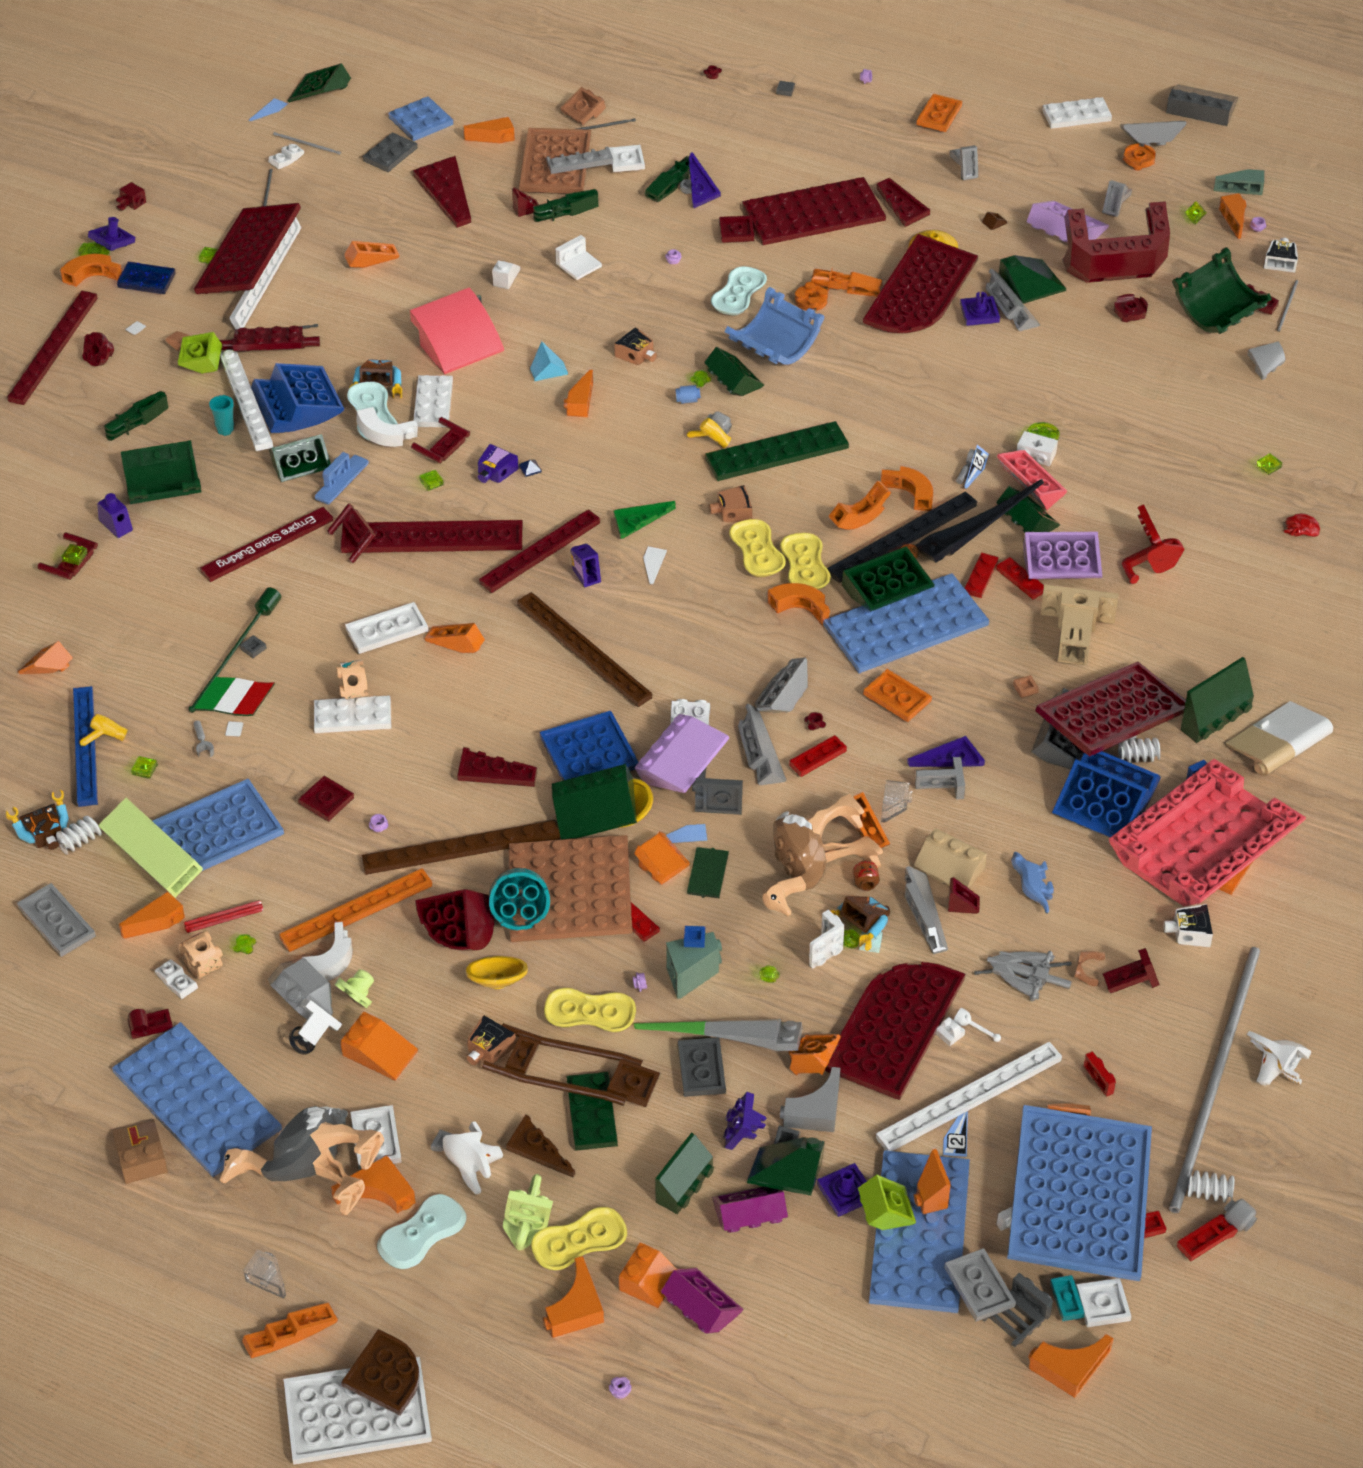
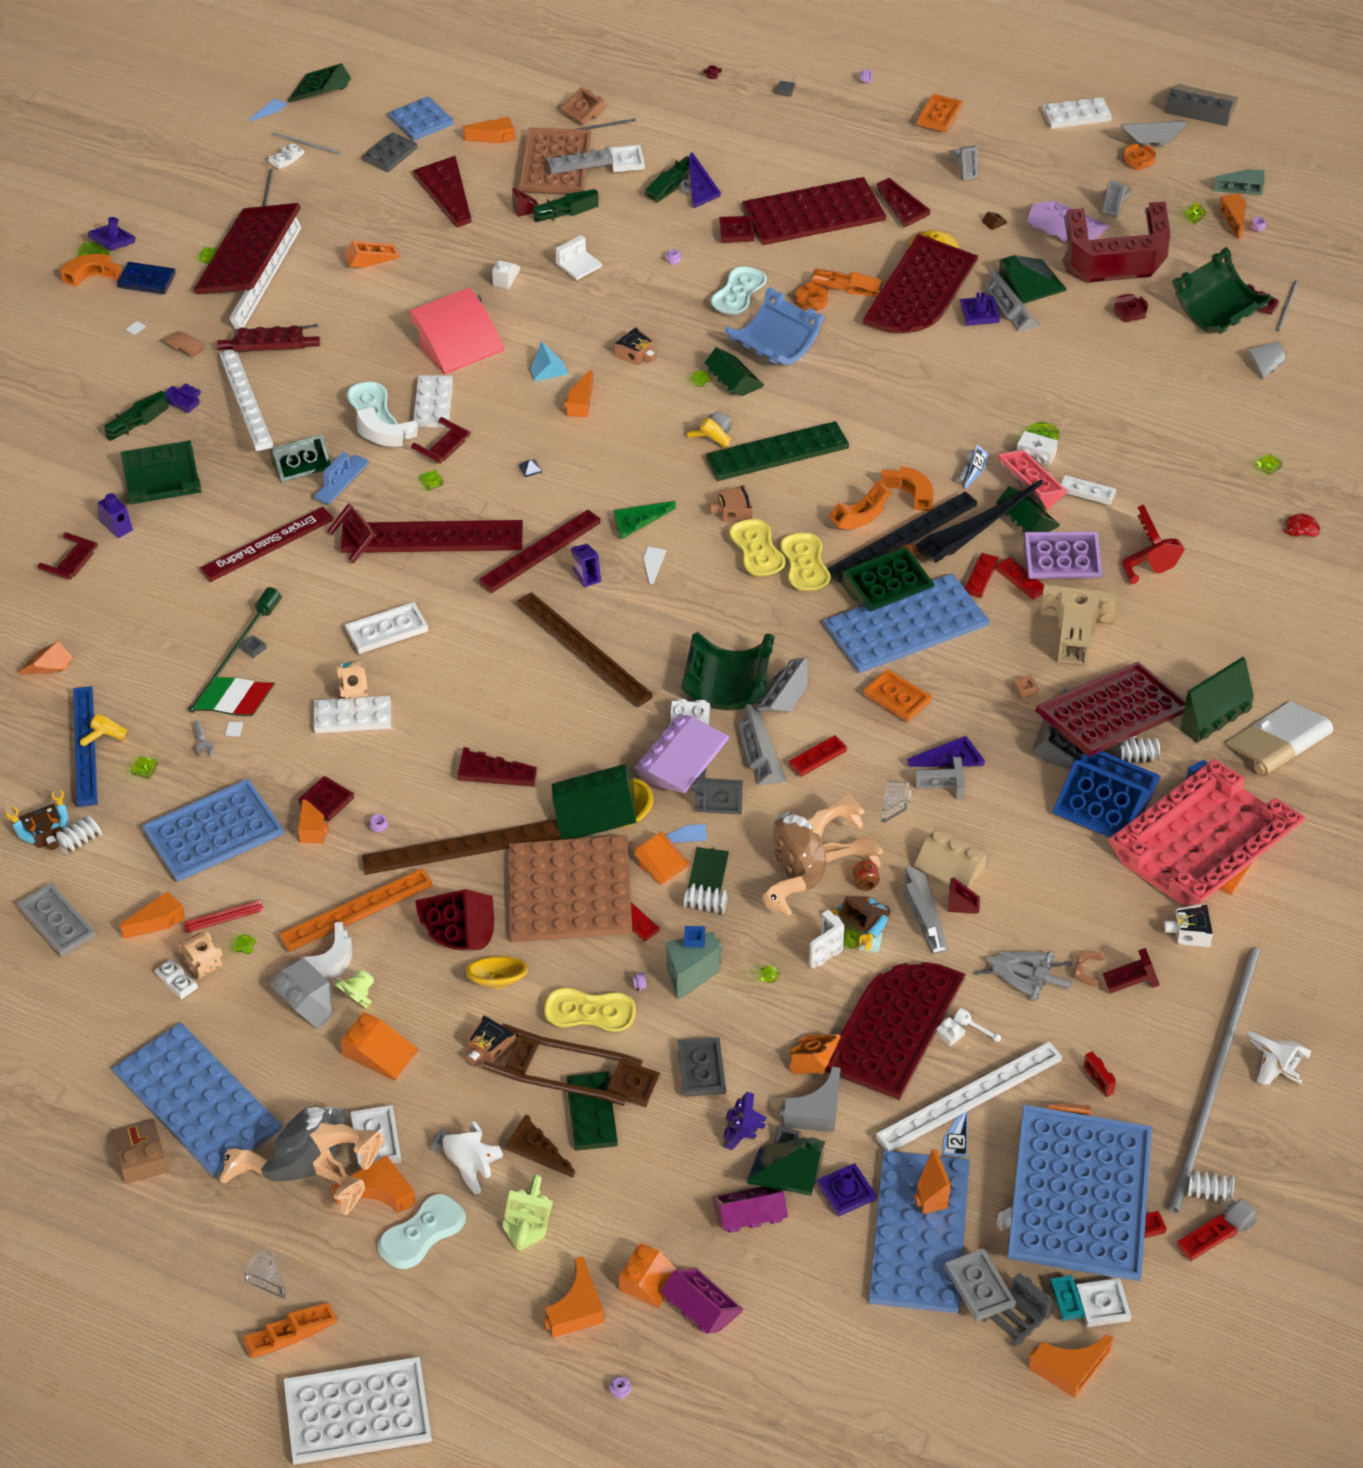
dark red plate [8,290,98,405] -> none
clear neon green plate [62,544,87,565] -> none
dark red plate [82,332,114,366] -> none
yellowish green brick [98,798,203,898] -> none
dark red brick [116,182,147,211] -> none
dark red plate [127,1009,173,1040] -> none
lime slope [178,332,222,374] -> none
teal plant [209,395,234,436] -> none
blue slope [251,363,344,433] -> none
white piece [289,998,342,1055] -> none
reddish brown plate [341,1329,420,1416] -> none
torso [349,359,402,398] -> none
orange slope [424,623,485,653] -> none
dark purple torso [478,444,518,483] -> none
teal cylinder [489,868,550,930] -> none
light yellow plate [531,1207,627,1271] -> none
blue plate [540,711,639,781] -> none
light grey plate [634,1019,803,1051] -> none
slope [655,1133,714,1215] -> none
medium blue brick [676,385,701,404] -> none
orange arch [768,583,830,625] -> none
dark red plate [804,712,826,731] -> none
orange slope [853,792,890,849] -> none
lime slope [858,1174,916,1230] -> none
medium blue animal [1011,852,1054,914] -> none
torso [1264,238,1298,273] -> none
none -> dark purple hinge [165,383,201,413]
none -> orange slope [298,800,329,843]
none -> dark green hinge [681,632,775,710]
none -> white piece [684,883,728,915]
none -> white plate [1061,475,1116,505]

